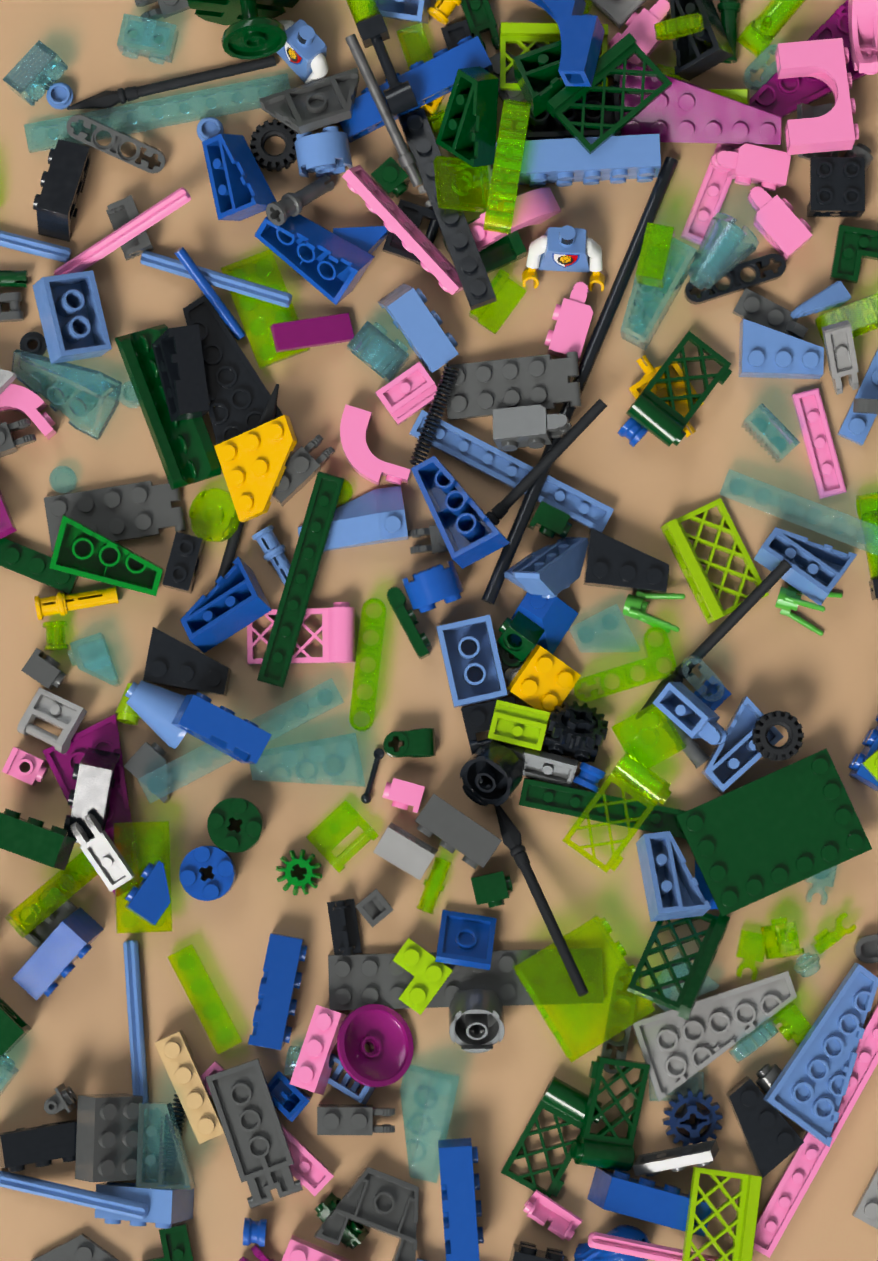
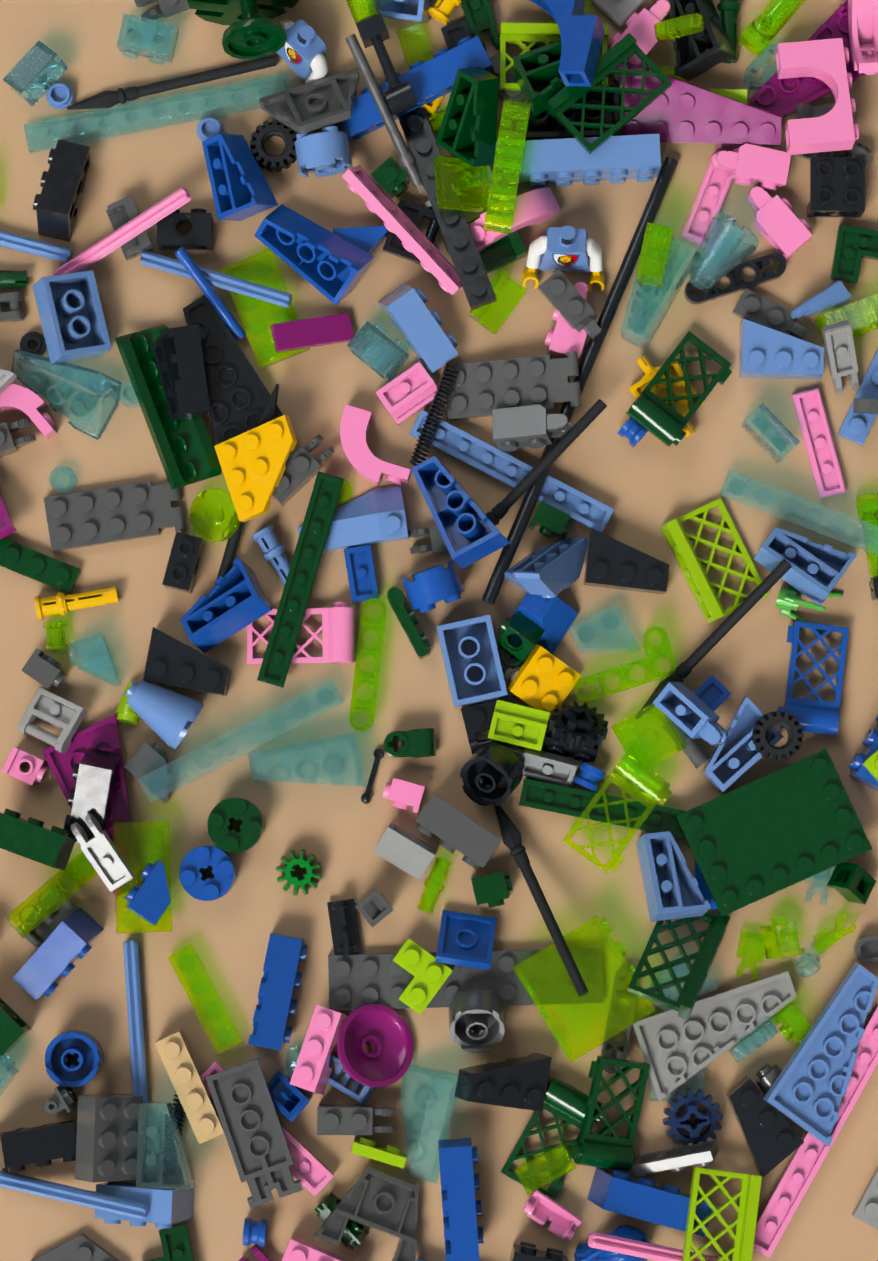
green wedge [49,514,163,596] -> none
dark grey beam [66,114,166,173] -> none
blue wedge [171,692,272,764] -> none
dark grey pin [266,175,334,226] -> none
clear neon green plate [306,800,379,873] -> none
bright green plant [623,590,685,633] -> none
clear light blue beam [681,655,725,702] -> none
none -> blue brick [45,1030,104,1087]
none -> black brick [157,208,213,250]
none -> blue plate [344,545,379,603]
none -> lime plate [350,1137,407,1169]
none -> black wedge [455,1052,552,1112]
none -> clear neon green tile [514,1143,576,1194]
none -> dark grey hinge [538,269,602,339]
none -> blue piece [778,621,849,736]
none -> dark green brick [827,862,876,905]

